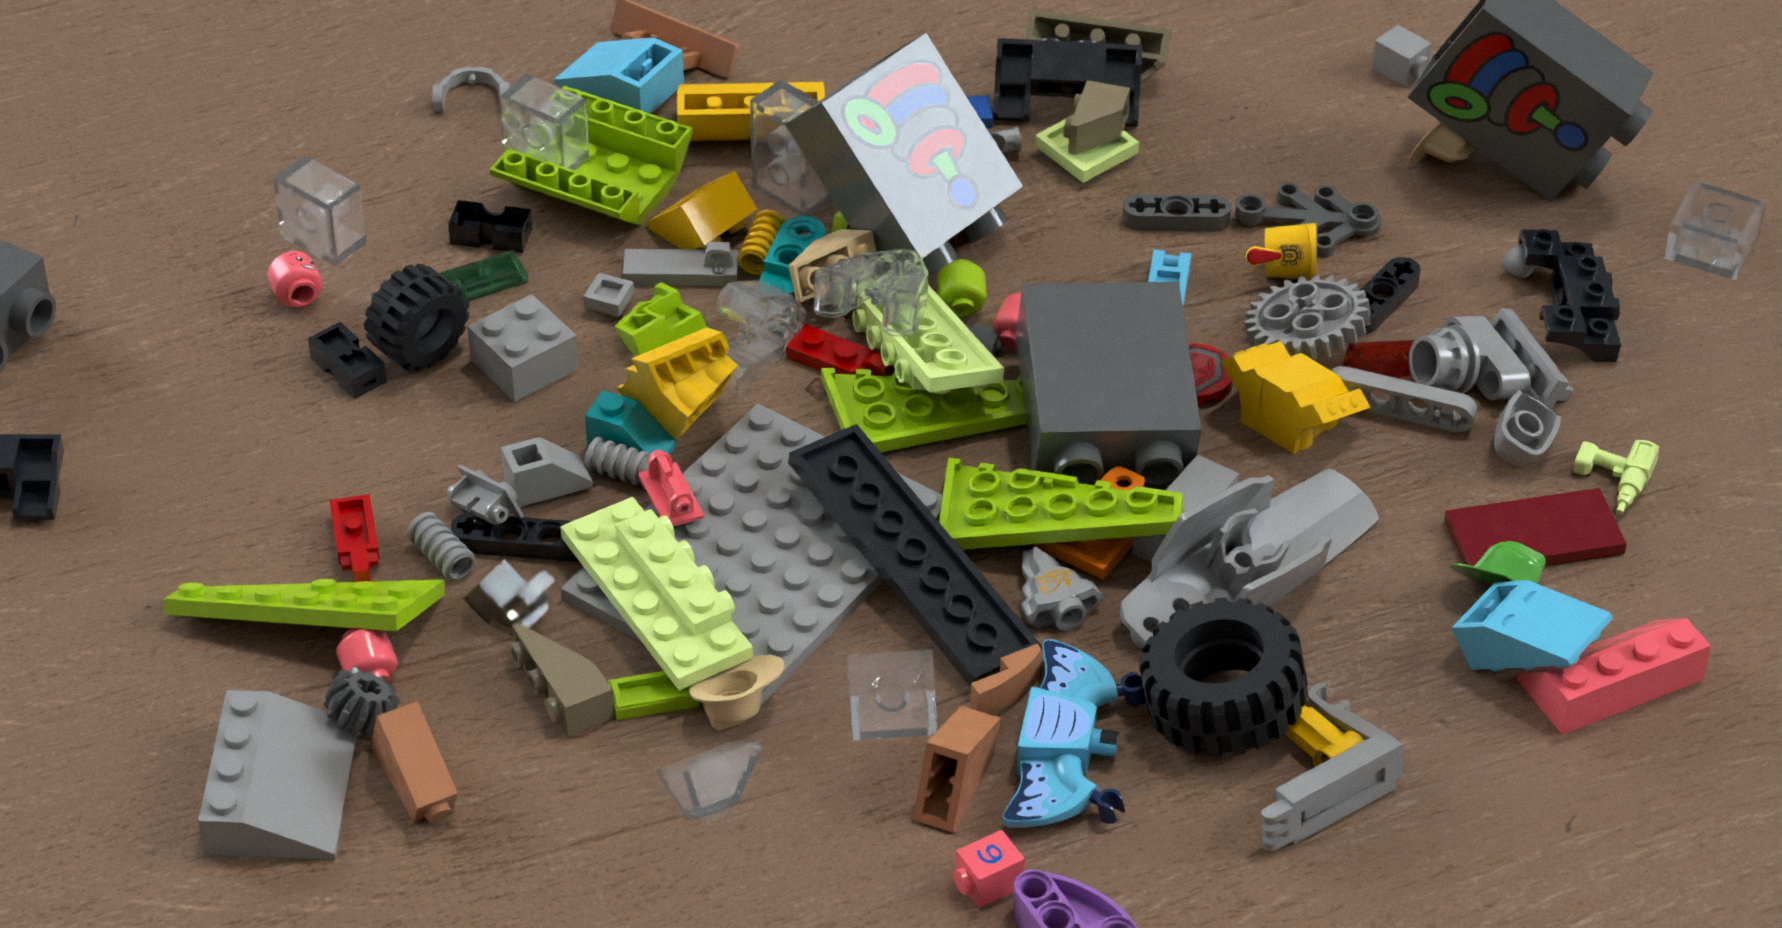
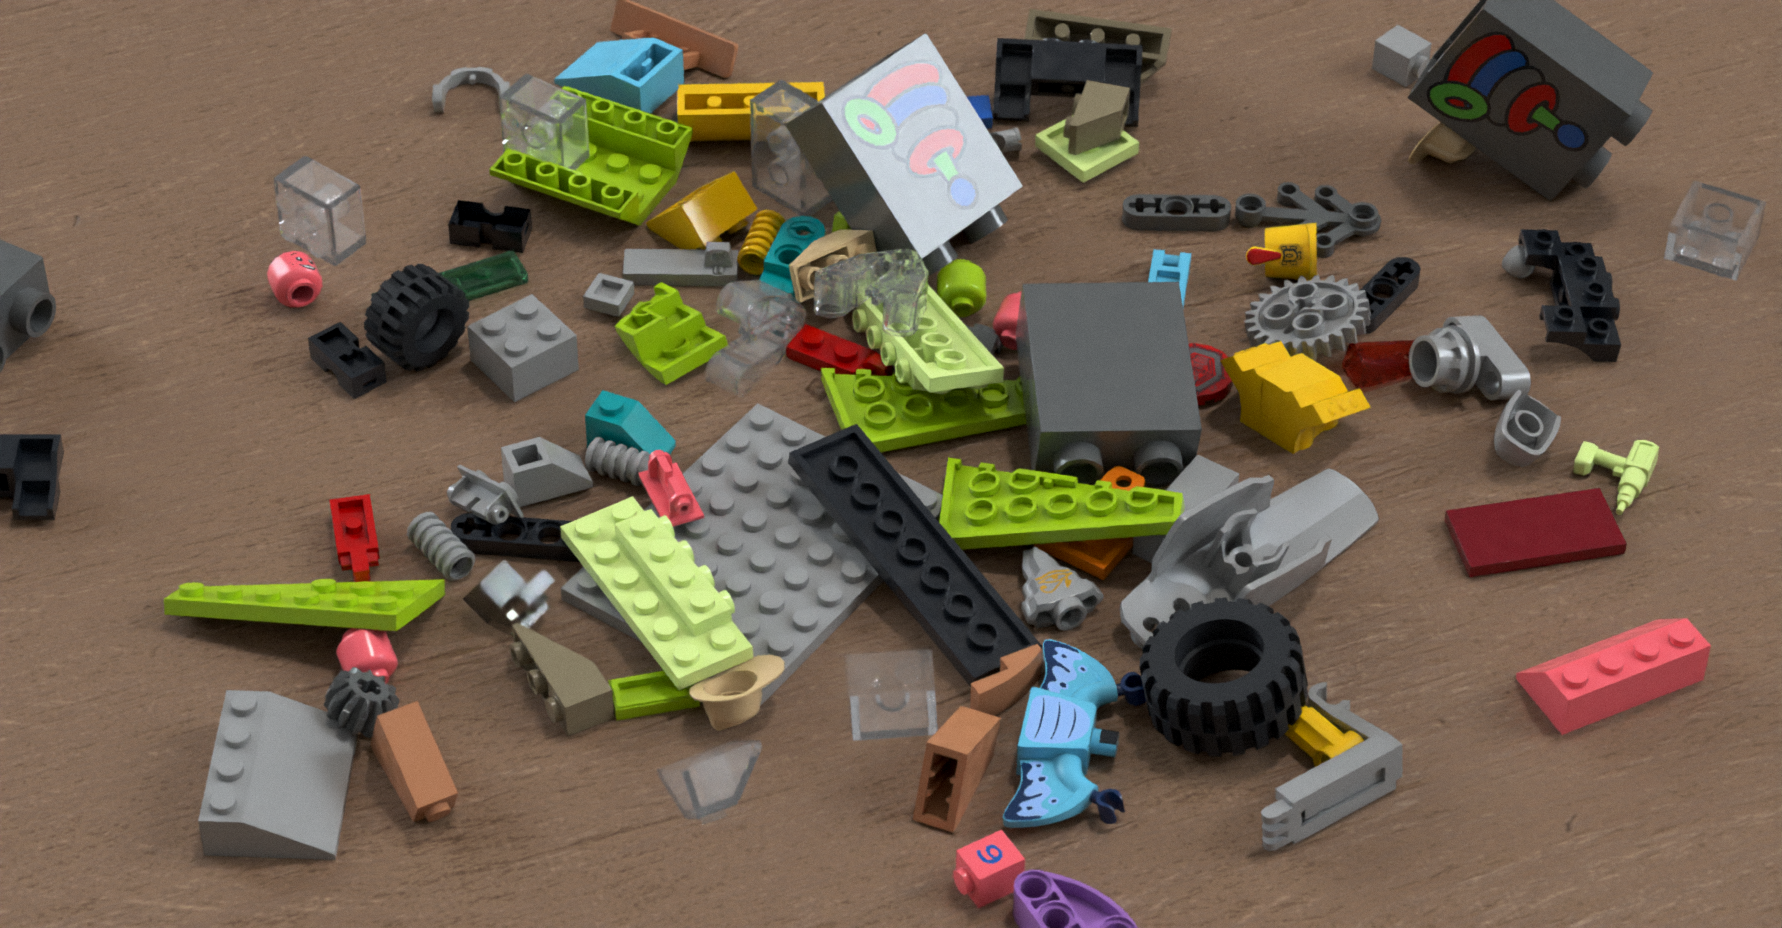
yellow slope [616,328,738,440] -> none
light grey beam [1331,366,1477,433] -> none
bright green piece [1449,541,1546,585] -> none
medium azure slope [1451,580,1613,671] -> none
light grey hinge [1490,308,1574,410] -> none

